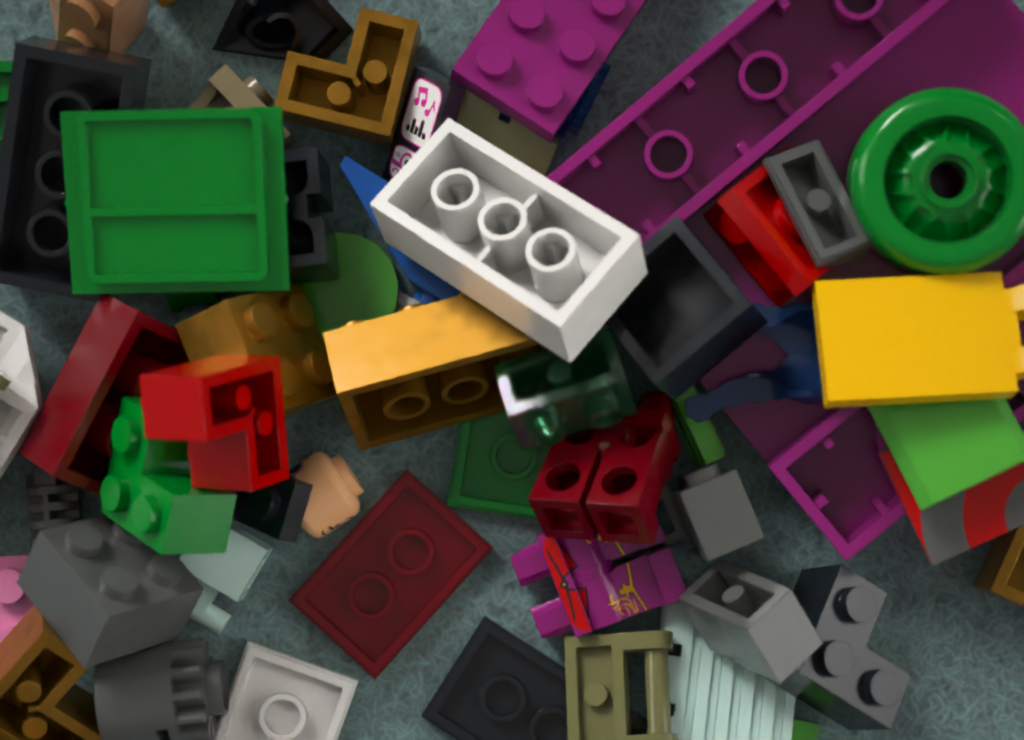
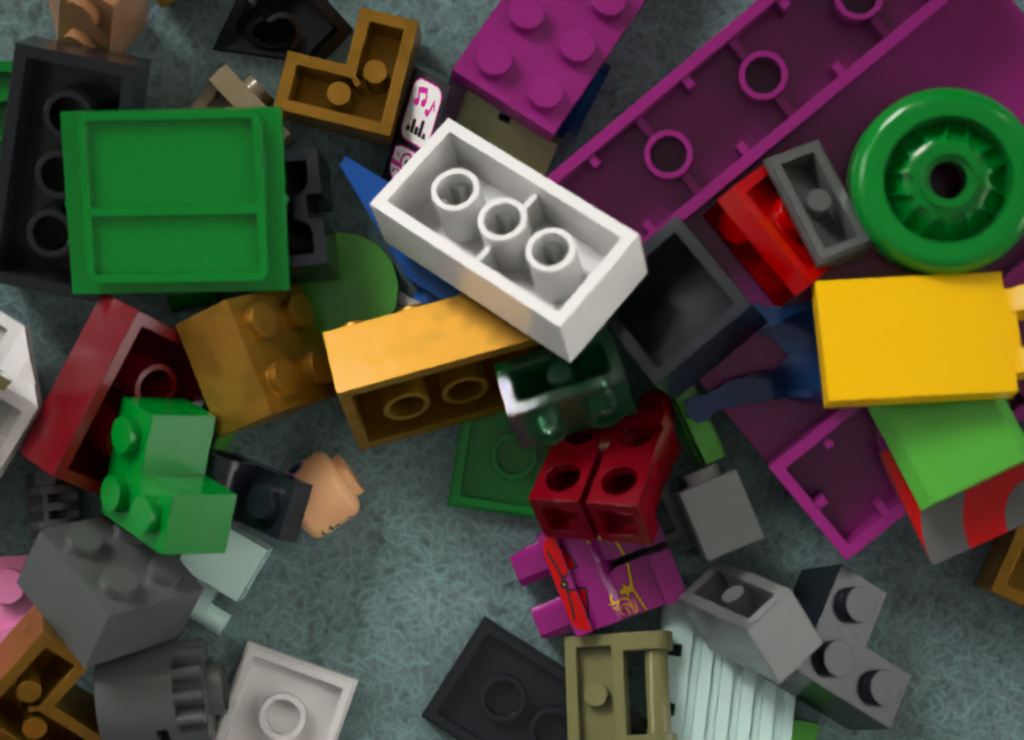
red brick [139,354,290,492] -> none
dark red tile [288,469,494,679] -> none

